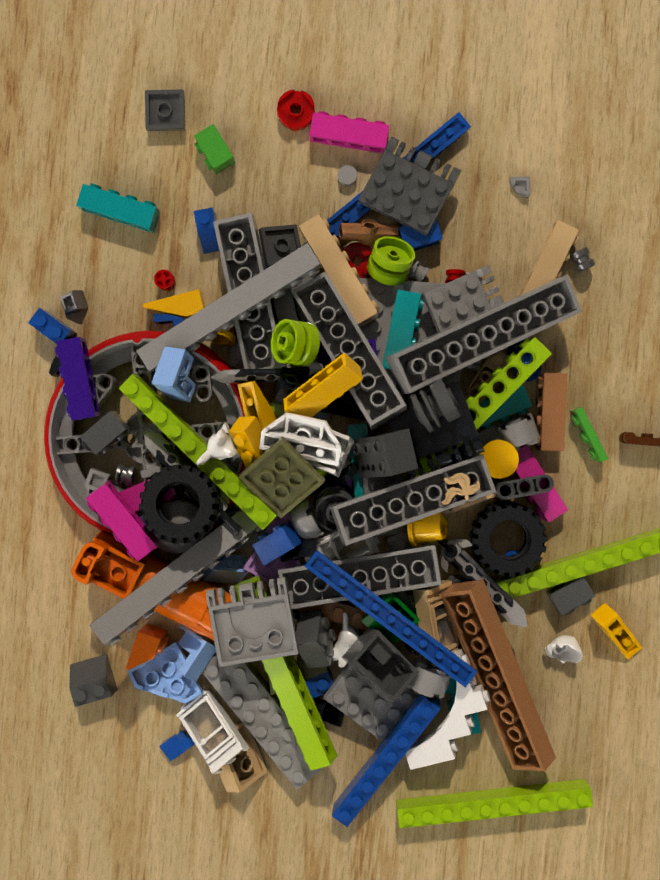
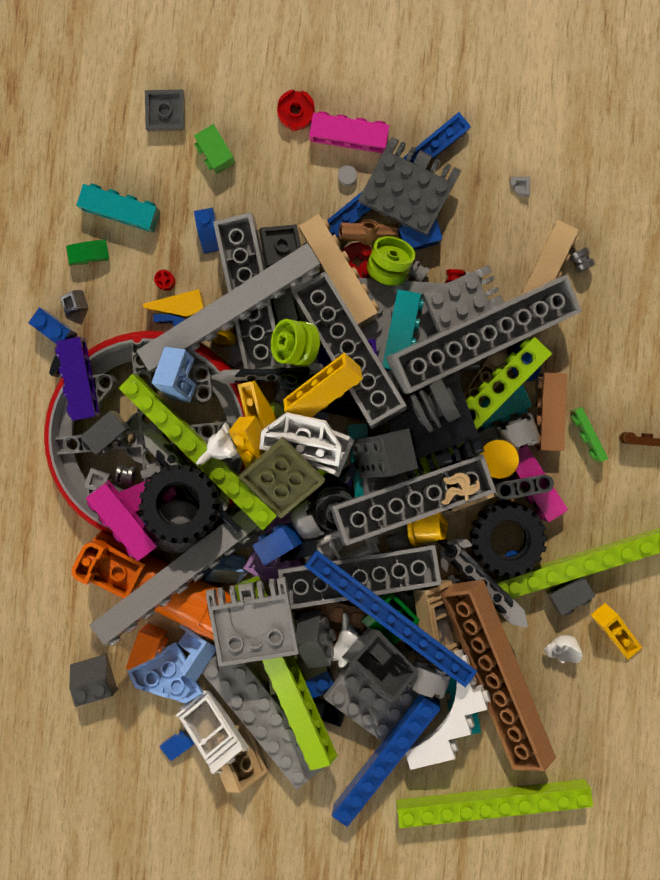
none -> green slope [66,240,109,265]

